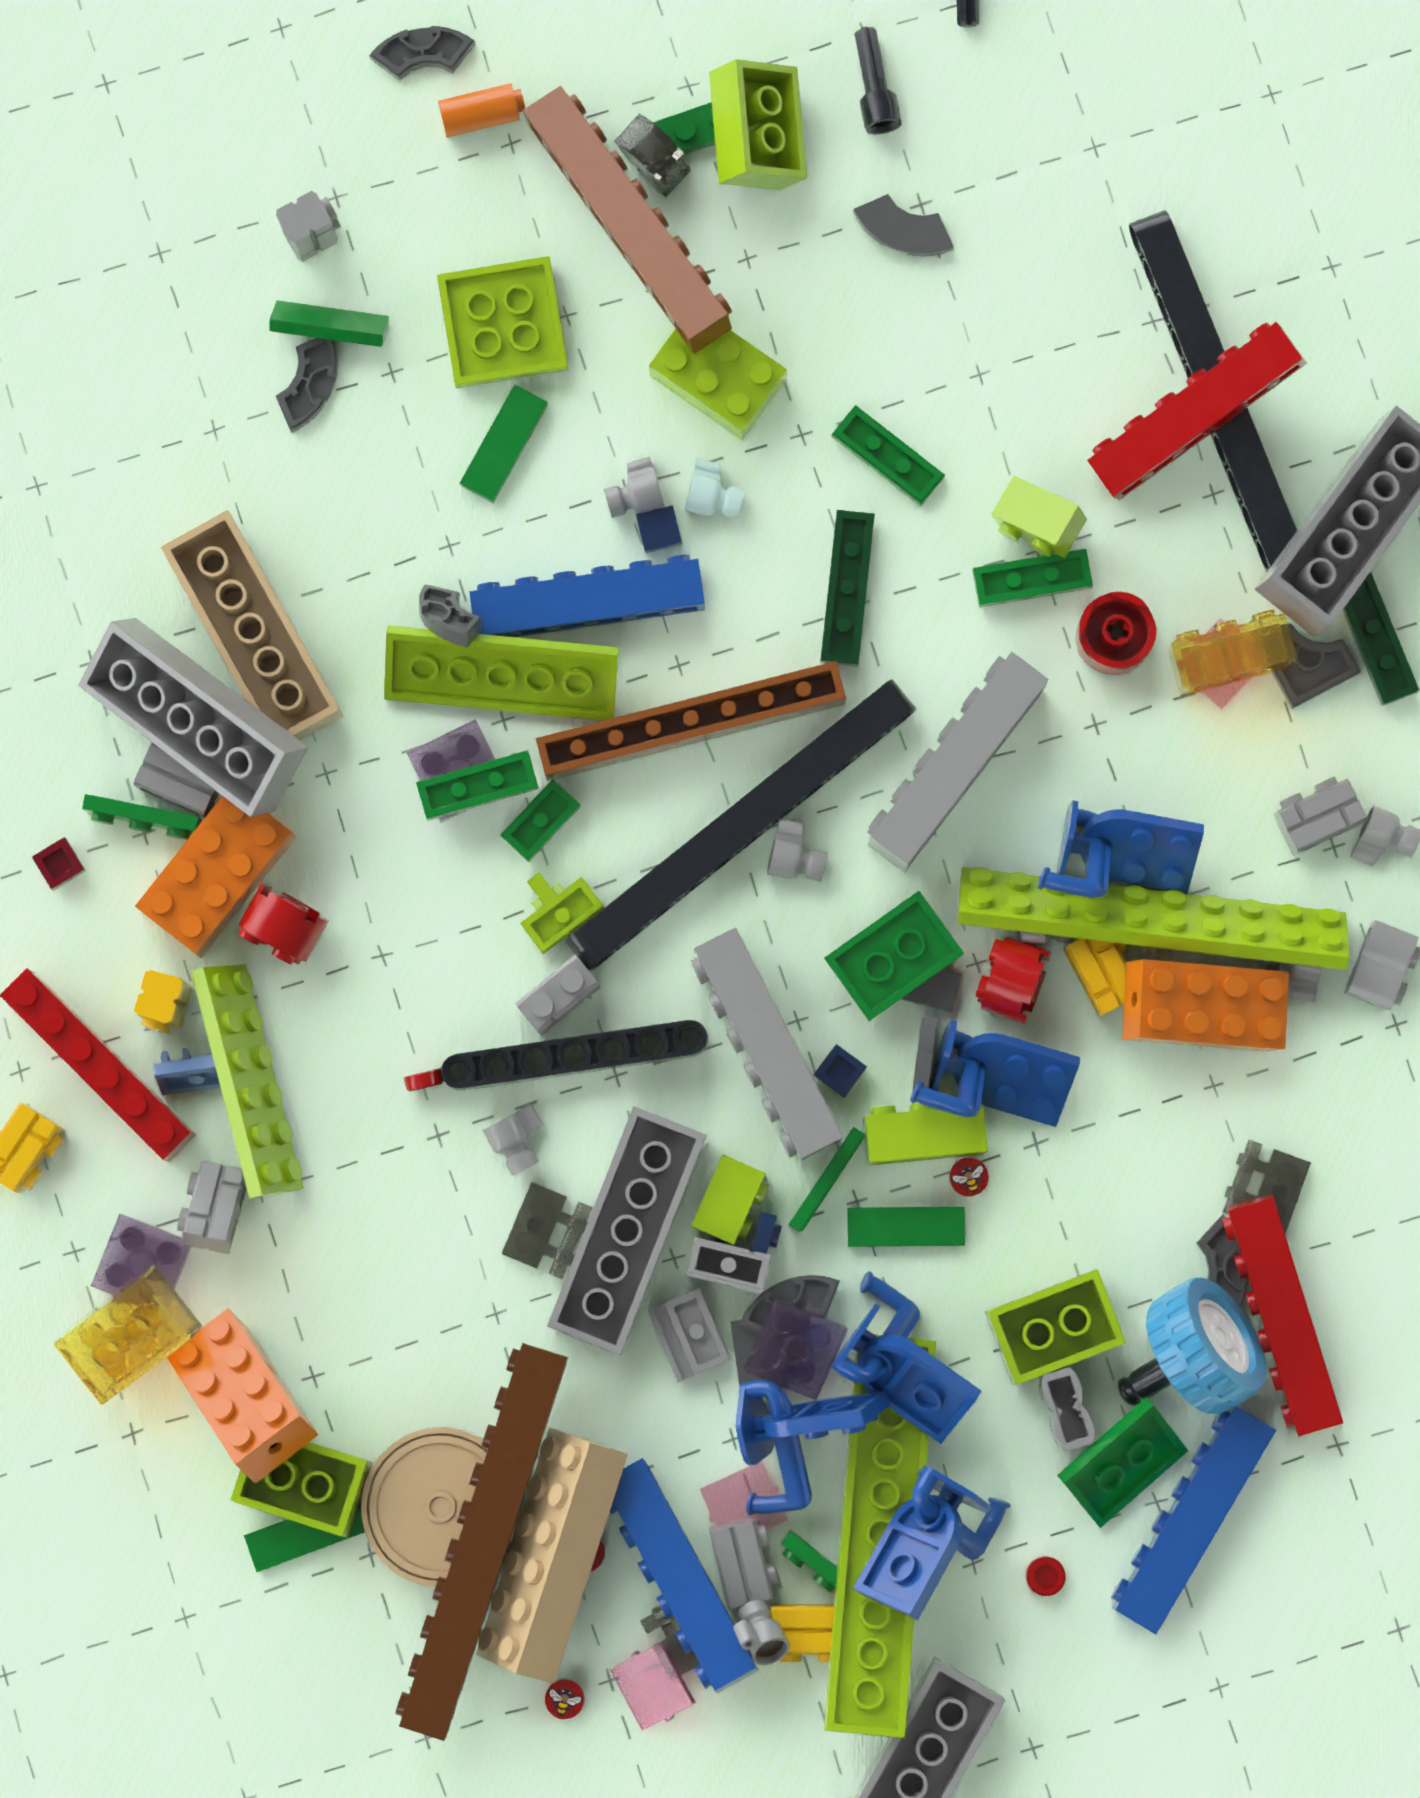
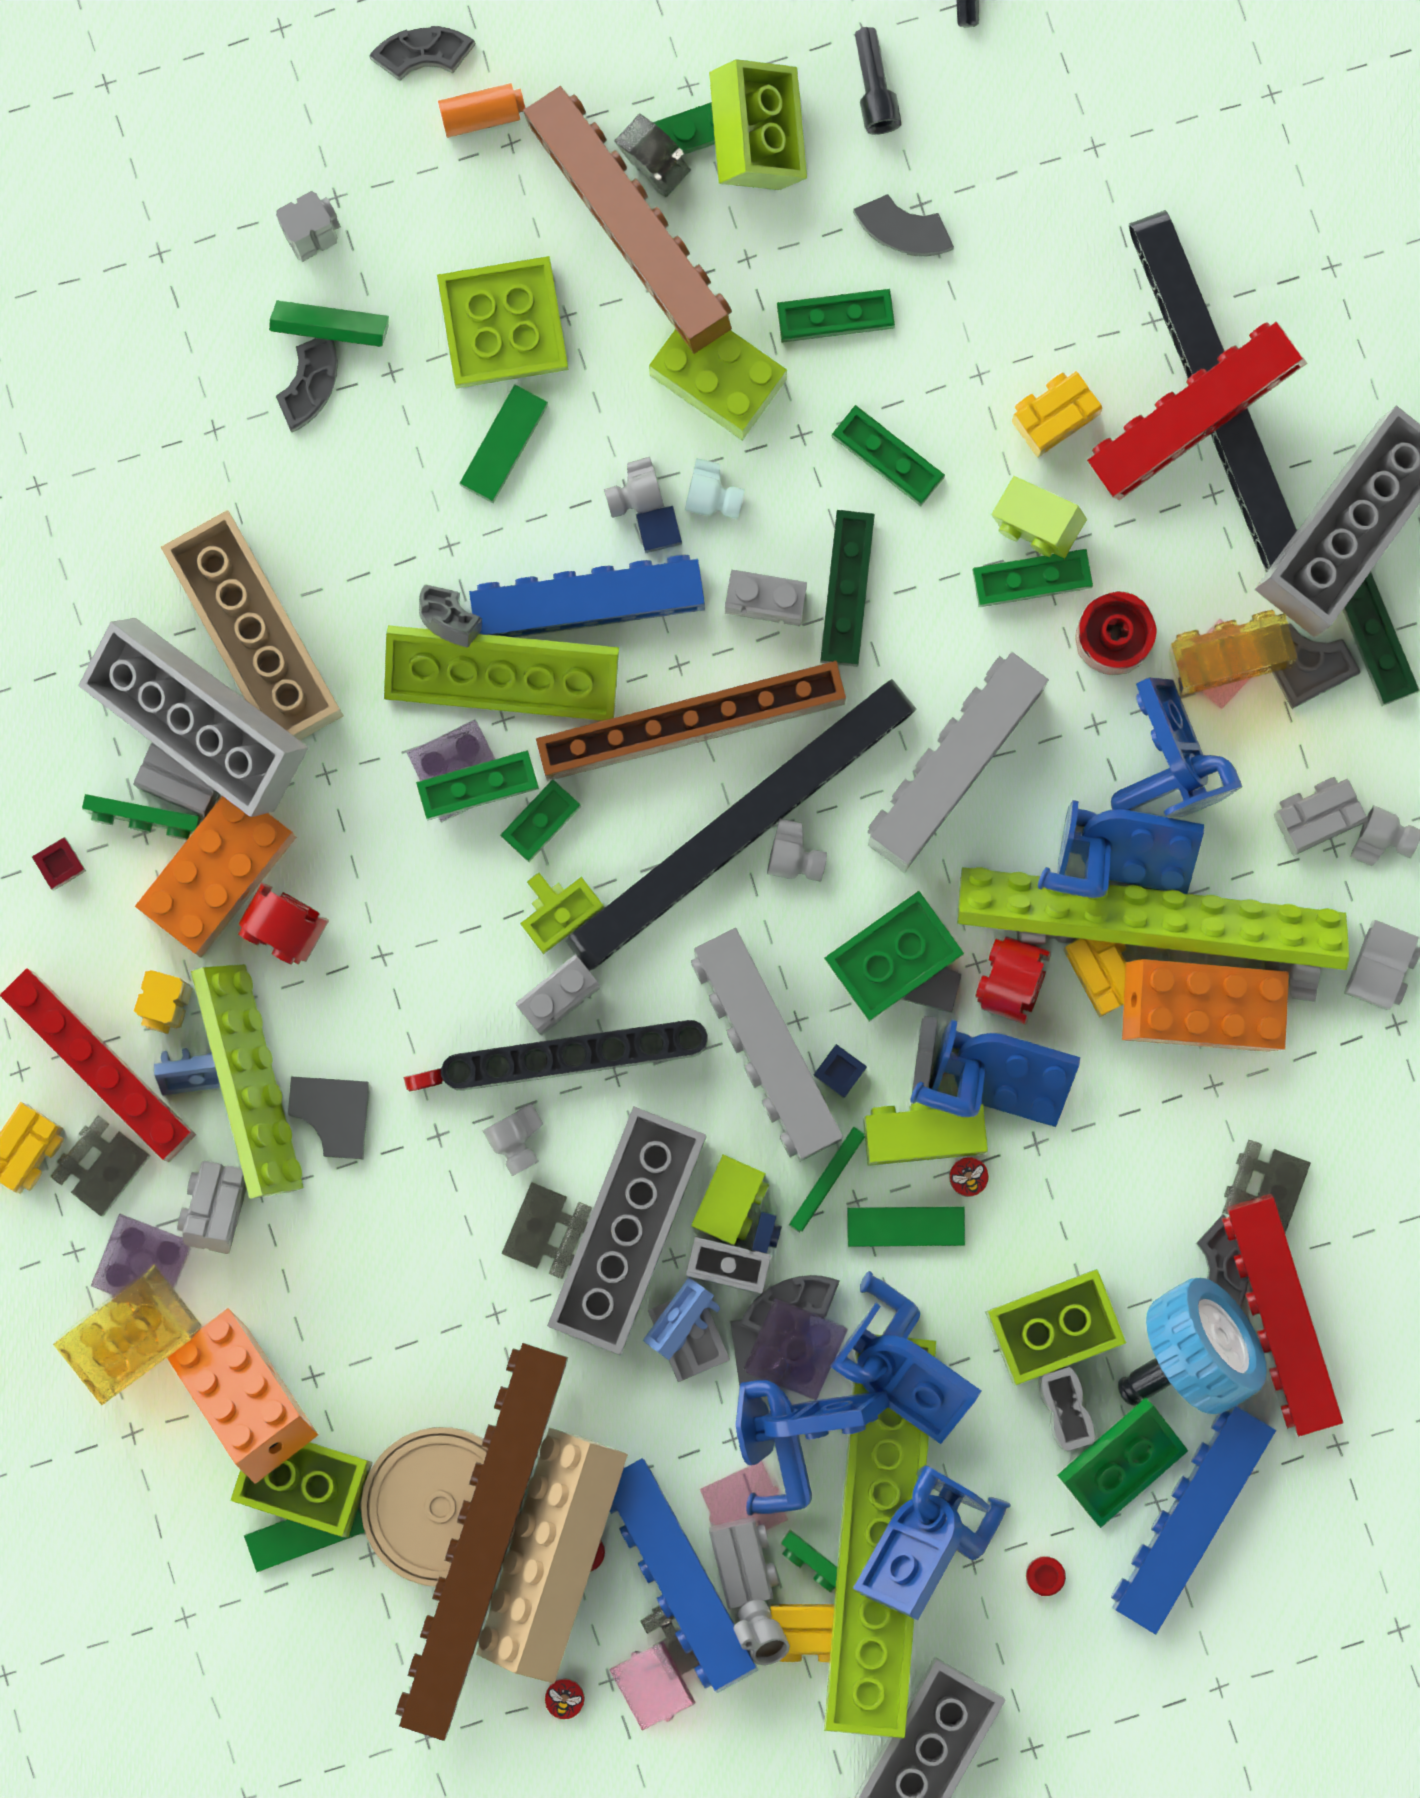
none -> clear smoke plate [50,1115,151,1217]
none -> dark grey tile [288,1076,369,1160]
none -> medium blue plate [642,1277,720,1360]
none -> light grey brick [725,569,807,626]
none -> green tile [777,288,895,343]
none -> yellow brick [1012,371,1103,457]
none -> blue plate [1111,677,1243,817]

